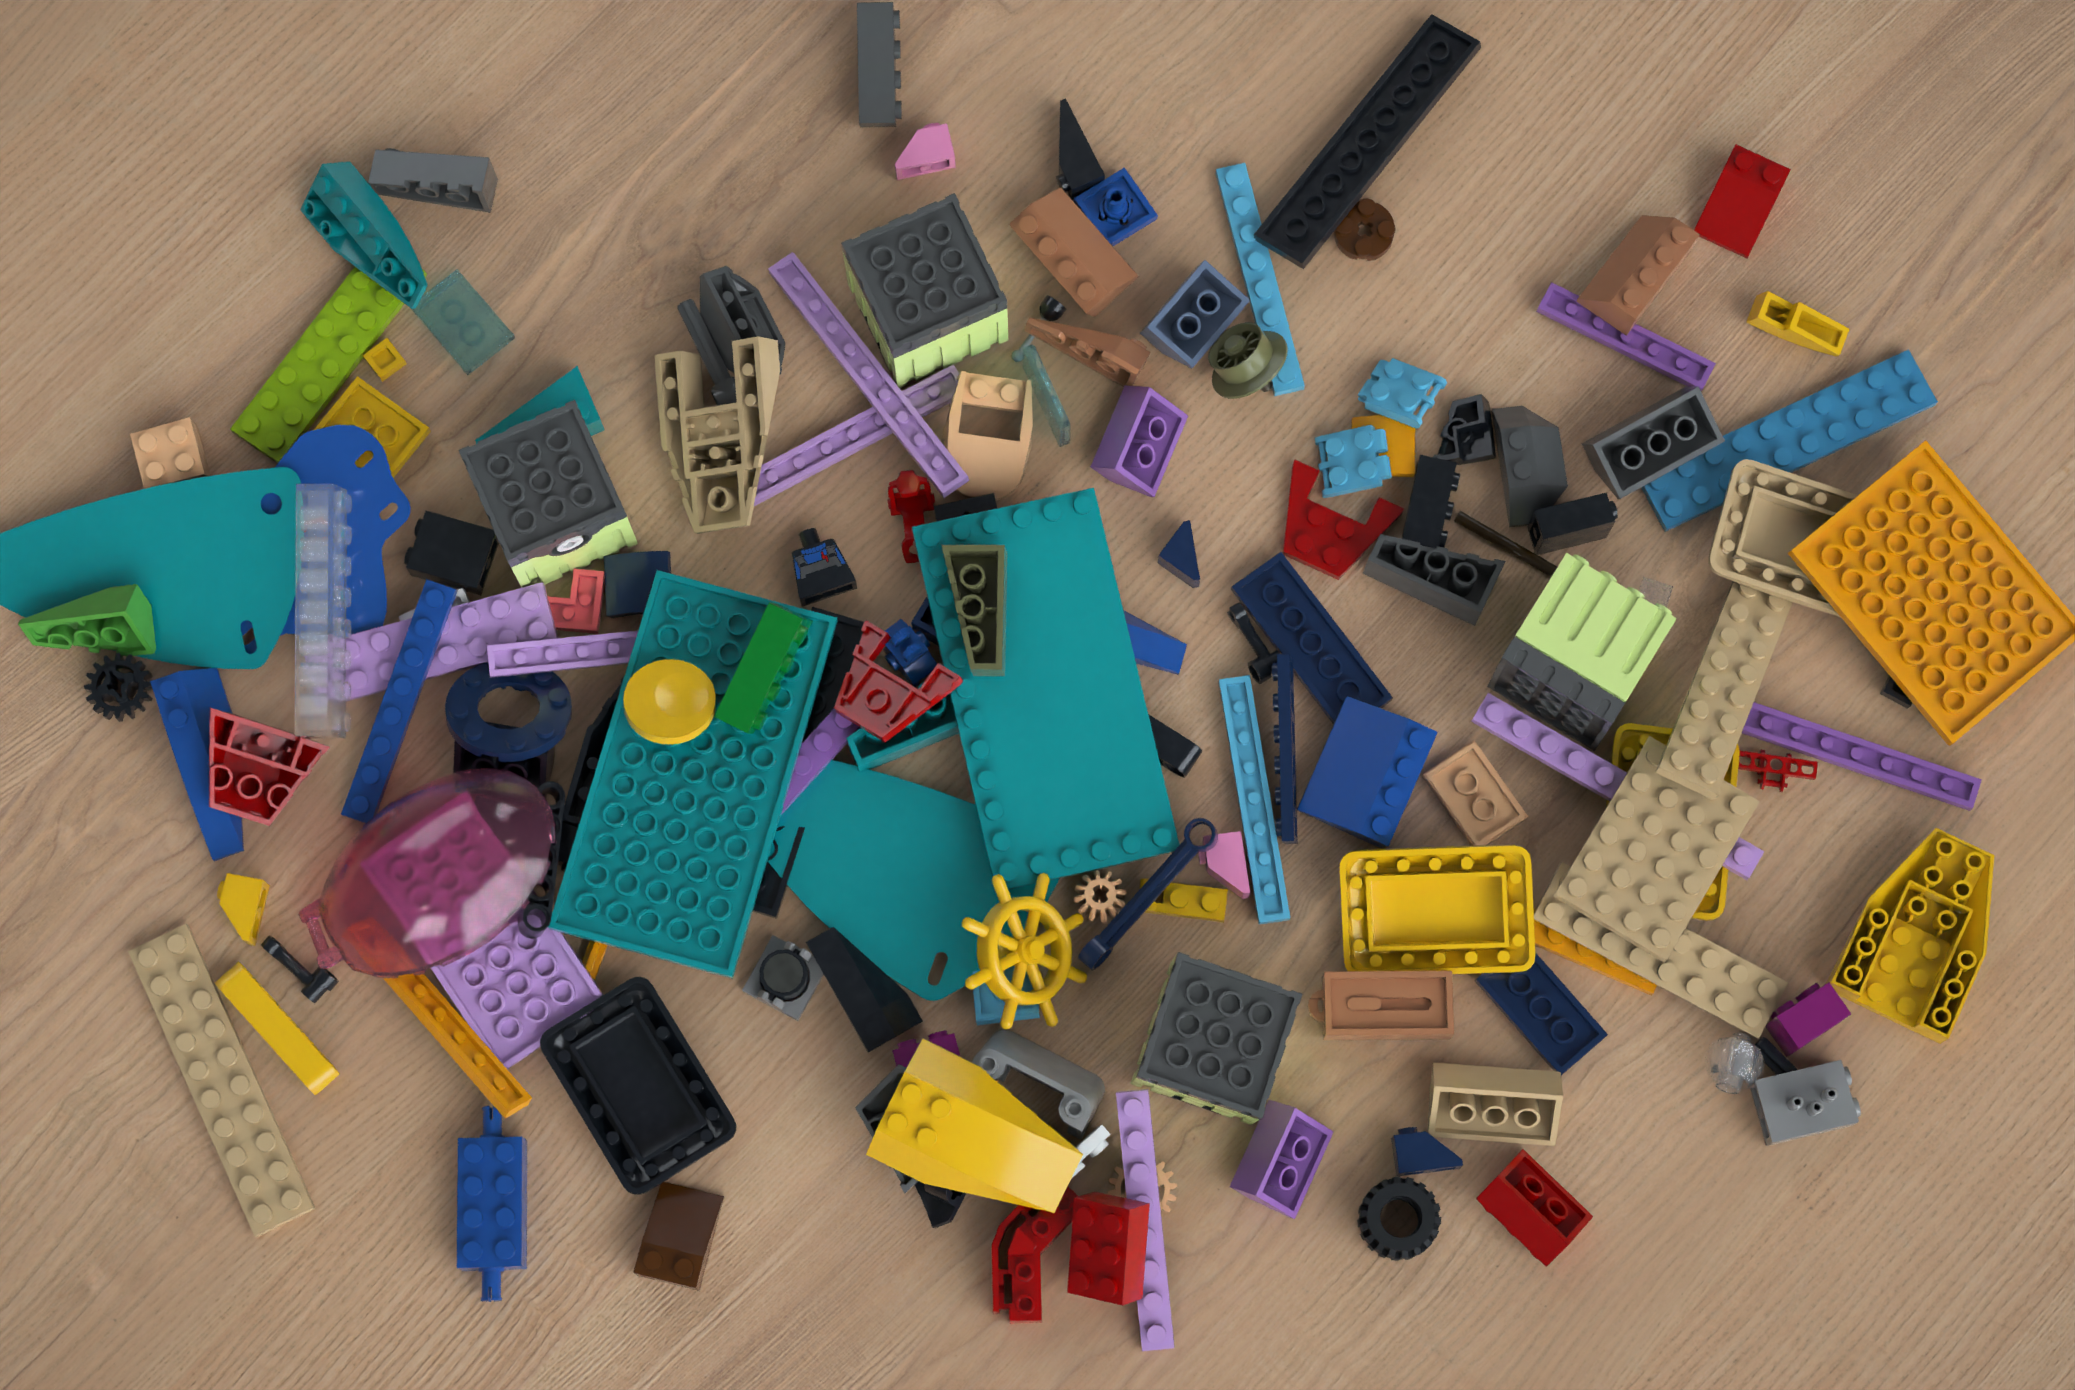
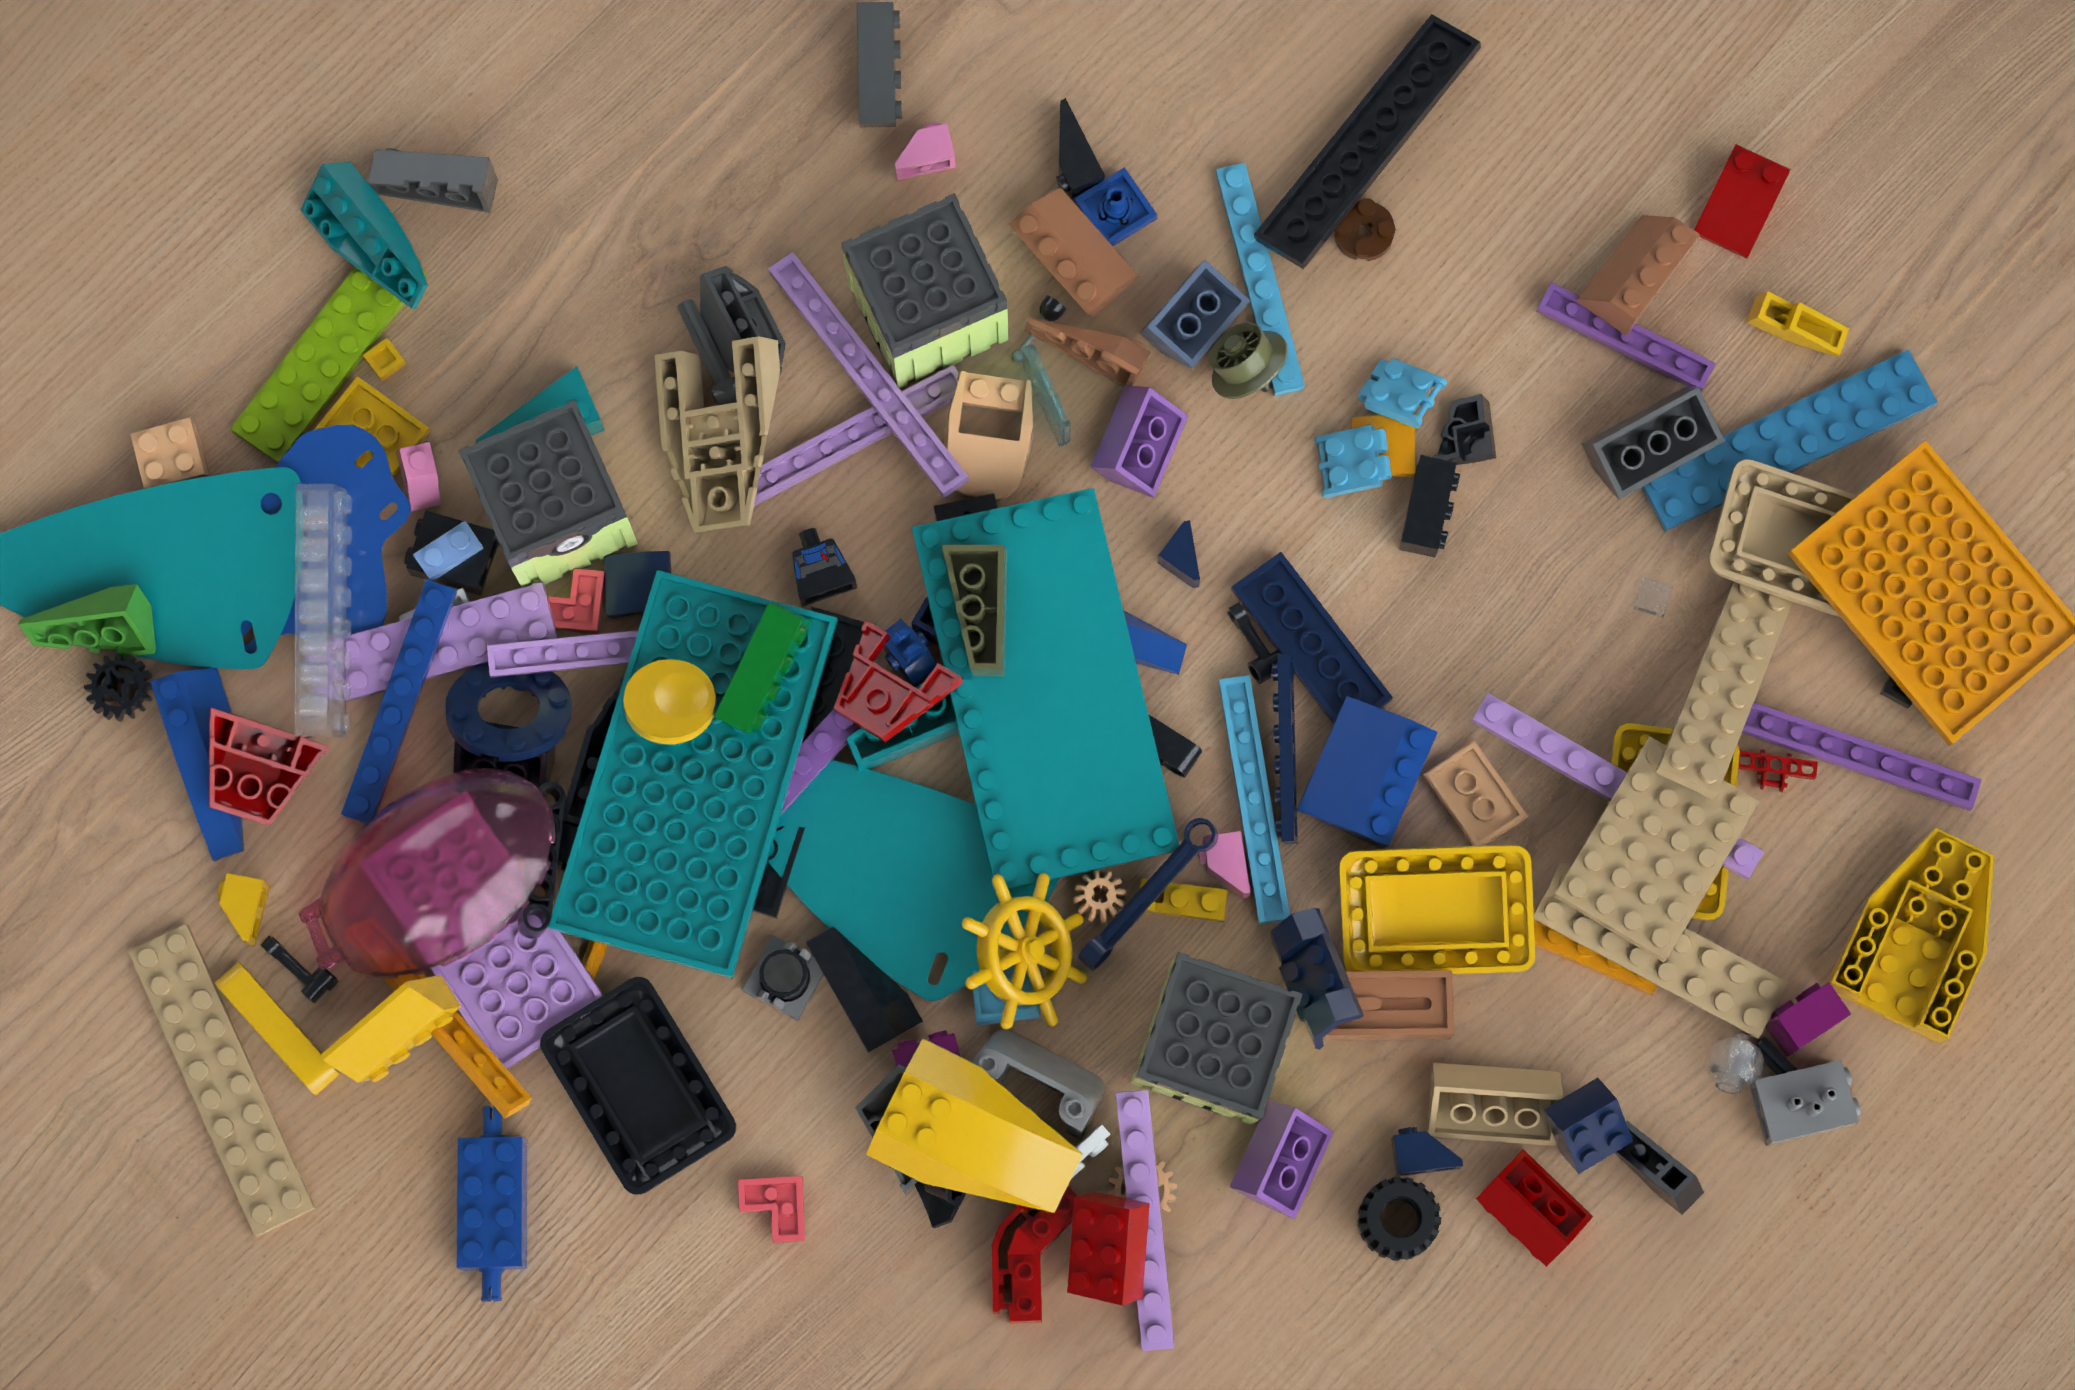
clear light blue tile [411,269,515,375] -> none
reddish brown slope [633,1182,724,1291] -> none
red piece [887,470,935,563] -> none
red wing [1283,460,1404,580] -> none
dark grey wedge [1363,534,1506,626] -> none
dark brown bar [1454,511,1557,577] -> none
dark blue plate [1475,952,1608,1075] -> none
yellowish green piece [1487,553,1677,751] -> none
dark grey wedge [1492,406,1568,527] -> none
black brick [1527,492,1618,555] -> none
none -> yellow slope [320,975,461,1083]
none -> bright pink slope [396,442,441,512]
none -> light blue plate [413,521,483,581]
none -> coral plate [738,1176,806,1243]
none -> dark blue piece [1270,908,1364,1050]
none -> dark blue brick [1544,1077,1633,1174]
none -> black slope [1615,1120,1704,1215]

